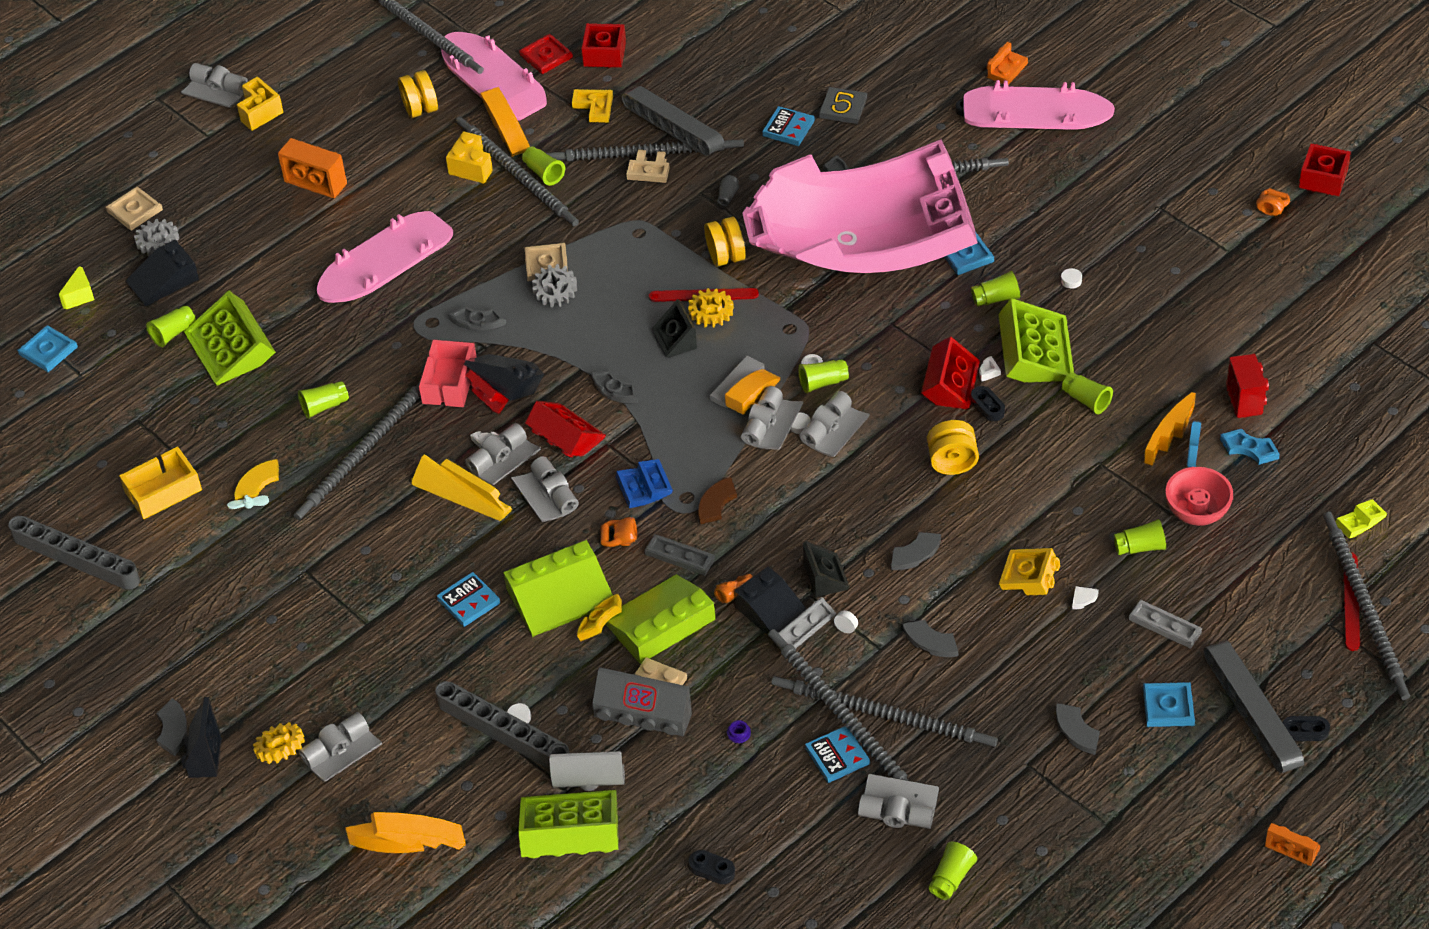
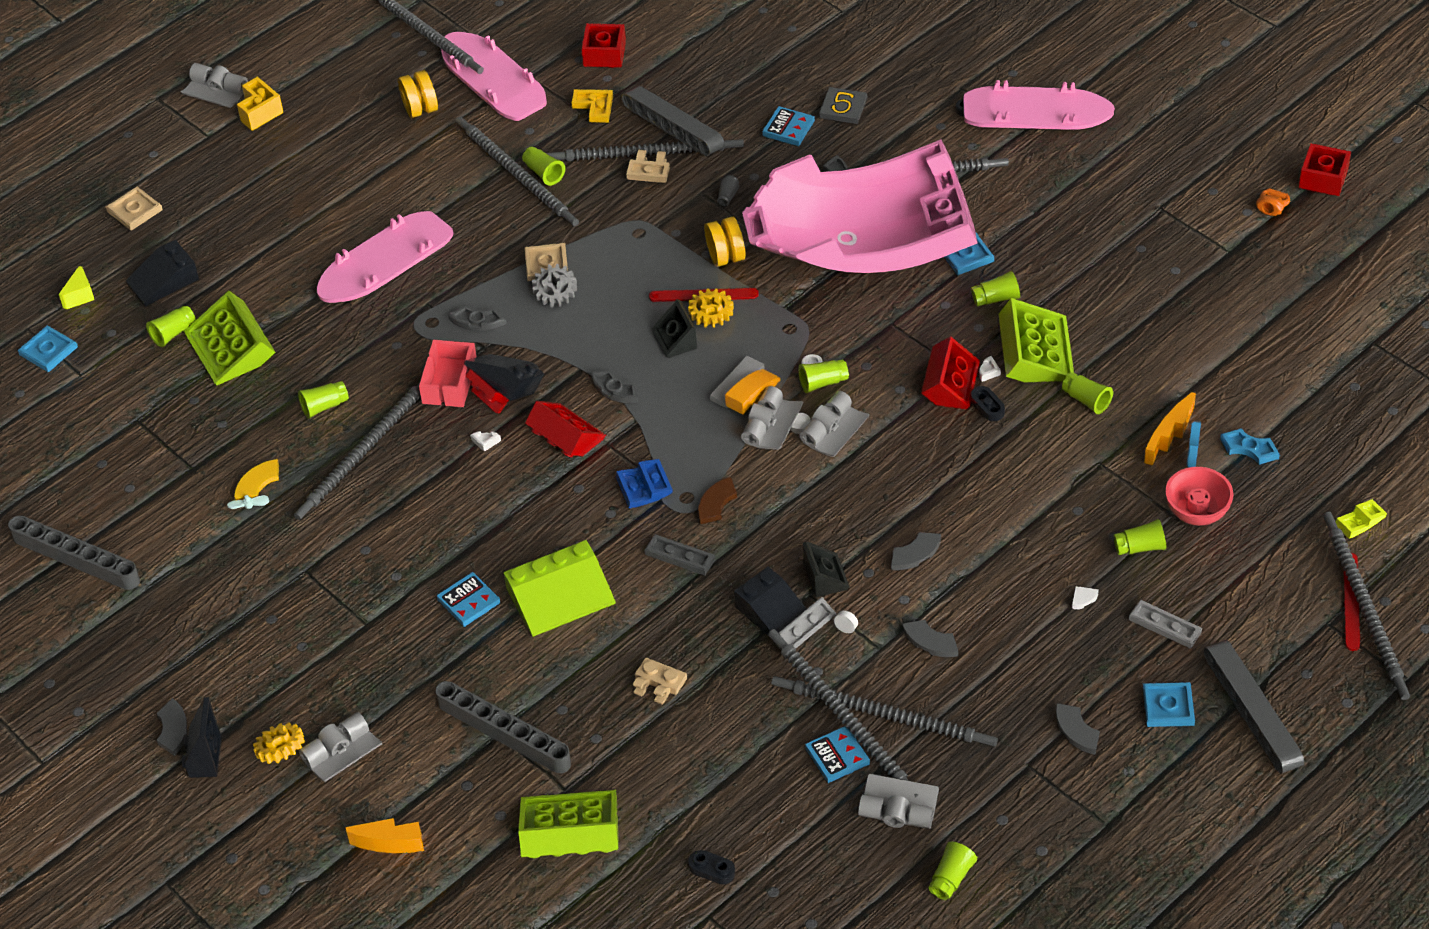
yellow piece [119,447,202,519] -> none
light grey gear [134,219,180,256] -> none
orange brick [278,138,347,199] -> none
light orange slope [371,812,466,850] -> none
yellow wedge [411,454,512,521] -> none
yellow brick [446,131,493,184] -> none
light grey panel [465,423,541,485] -> none
light orange slope [480,87,530,157] -> none
white tile [507,703,531,723] -> none
light grey panel [511,456,579,522] -> none
red tile [519,34,573,74] -> none
light grey panel [549,751,625,791] -> none
yellow tile [577,594,622,642] -> none
dark grey slope [593,667,692,736] -> none
orange piece [600,517,637,547] -> none
lime slope [605,574,716,664] -> none
orange piece [714,574,753,603] -> none
dark purple plate [727,720,751,743] -> none
yellow wheel [927,420,979,475] -> none
orange bracket [986,42,1028,85] -> none
yellow plate [999,548,1060,595] -> none
white tile [1061,268,1082,289] -> none
red brick [1226,354,1269,418] -> none
orange bracket [1265,823,1320,866] -> none
black plate [1282,716,1330,741] -> none

